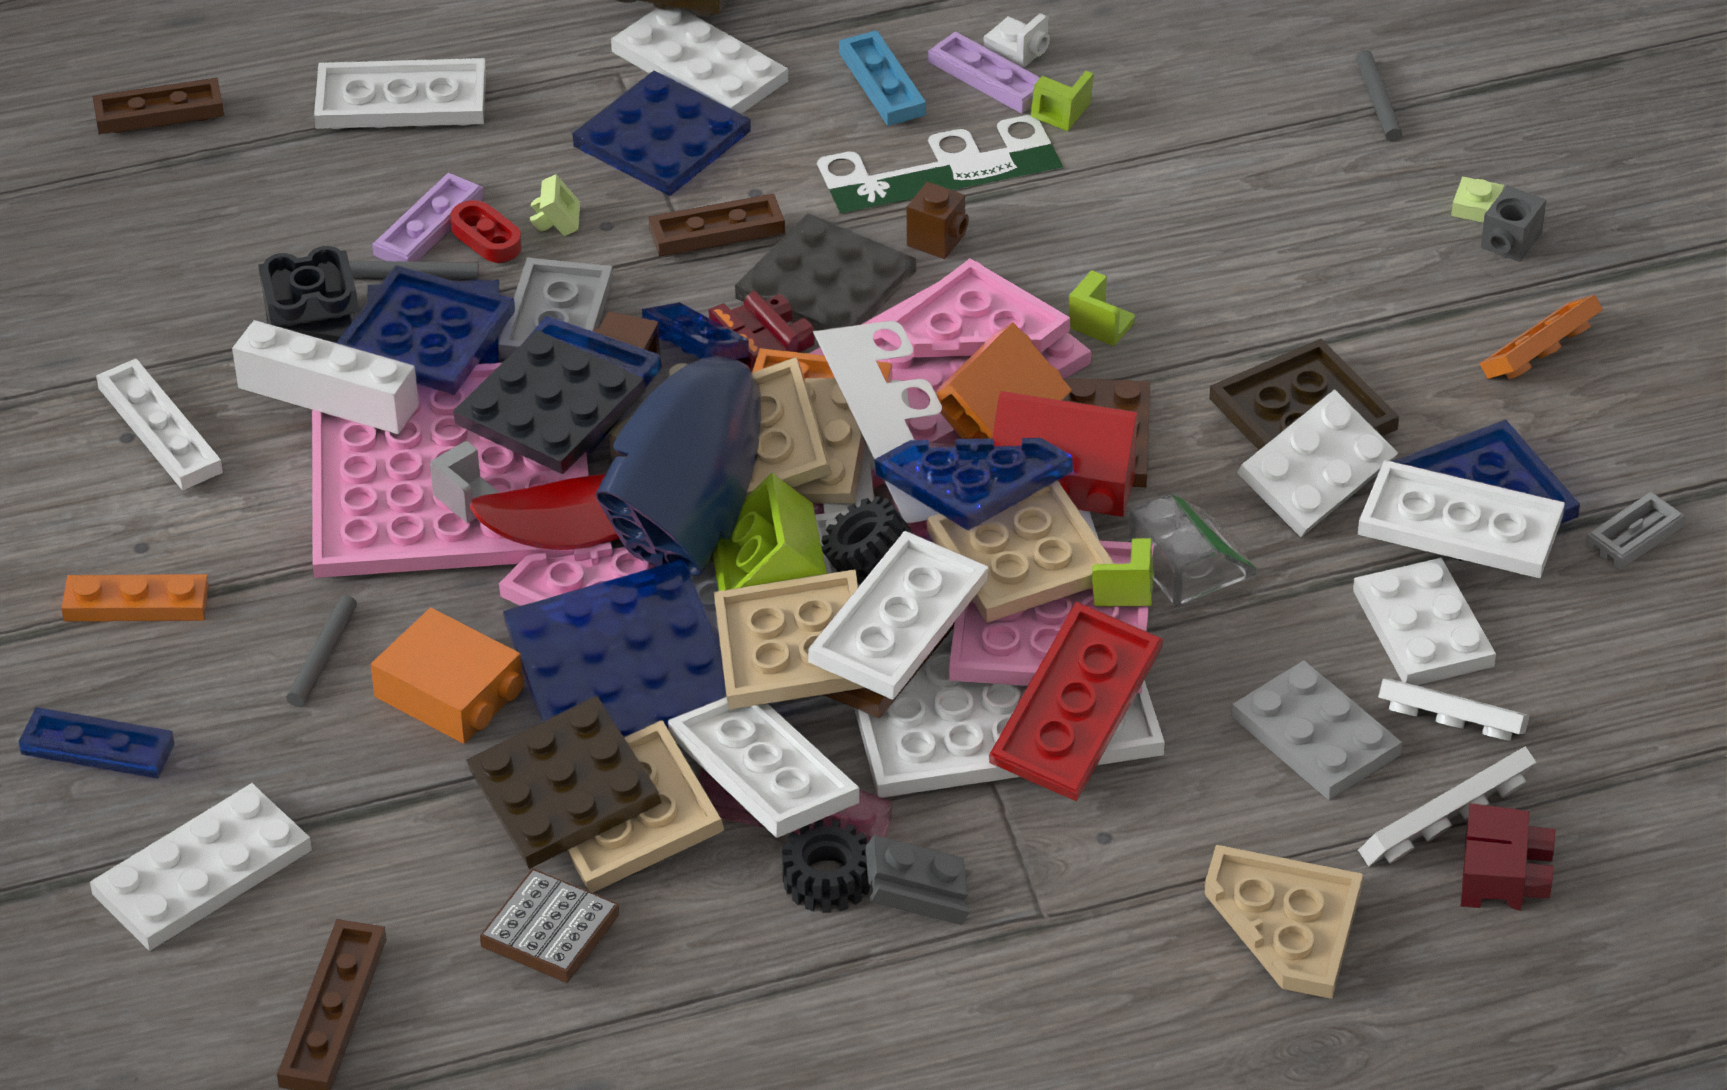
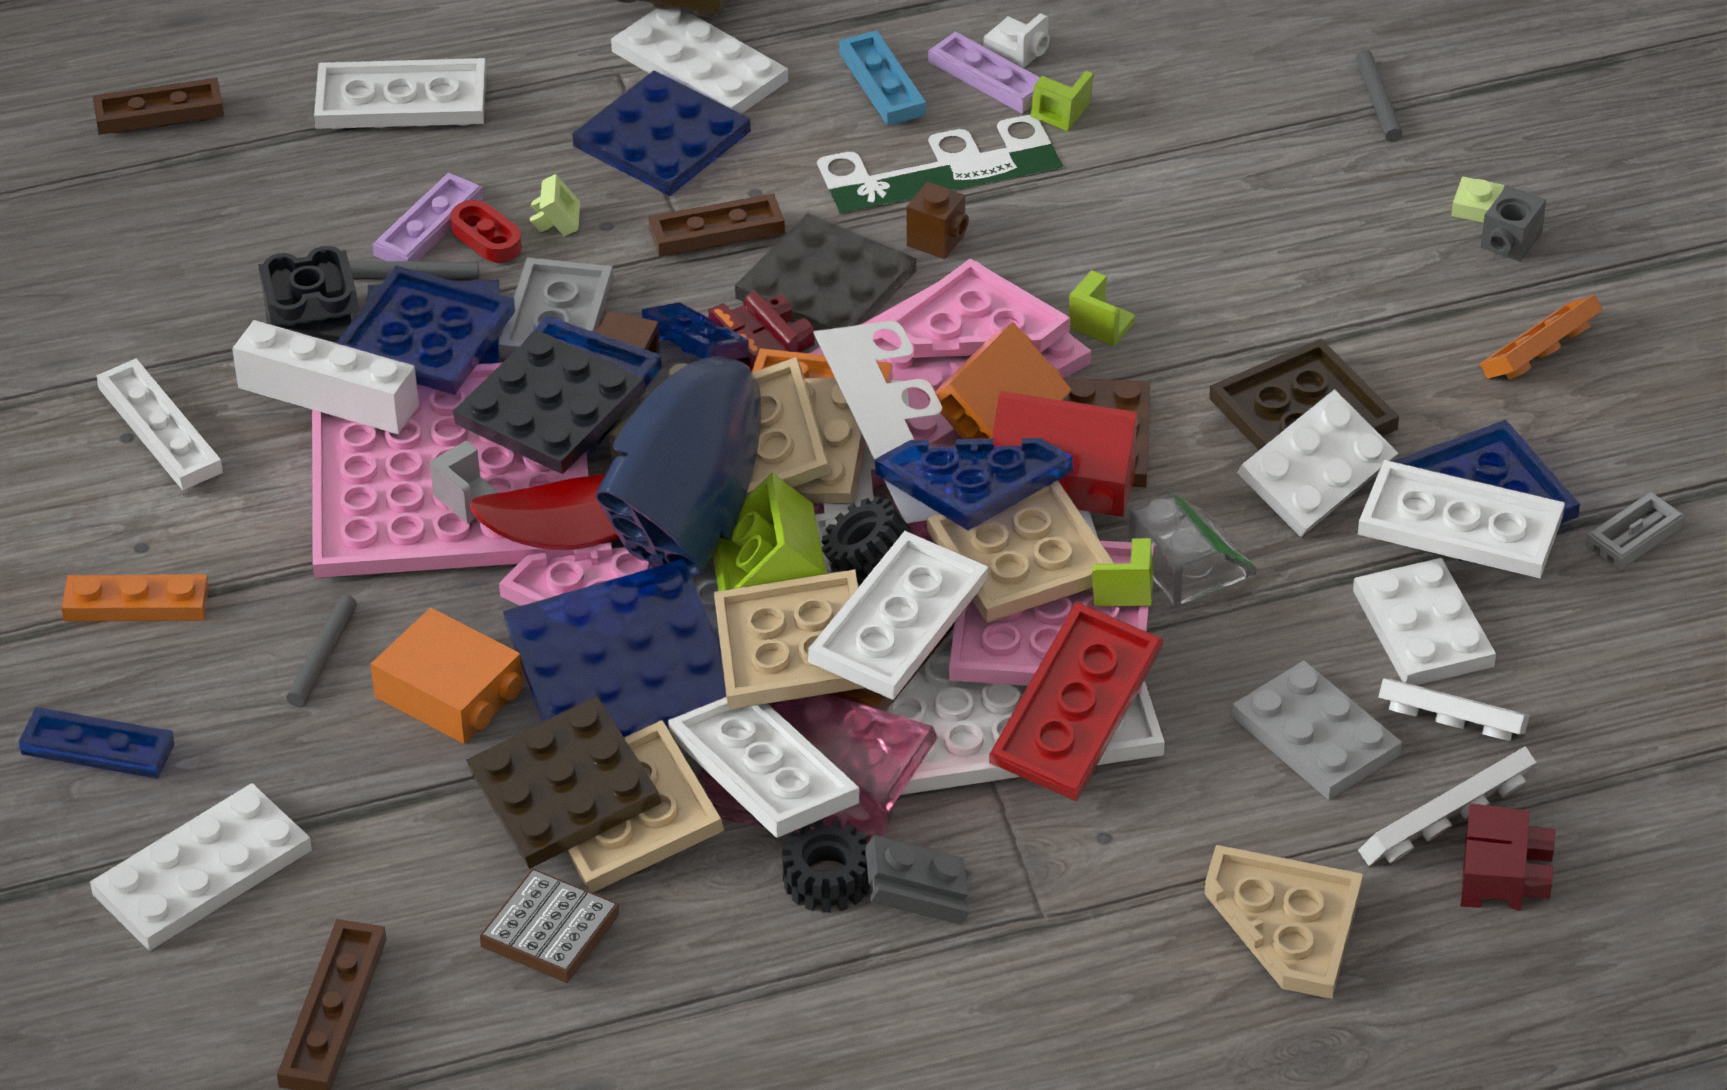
none -> clear pink wing [767,694,938,812]

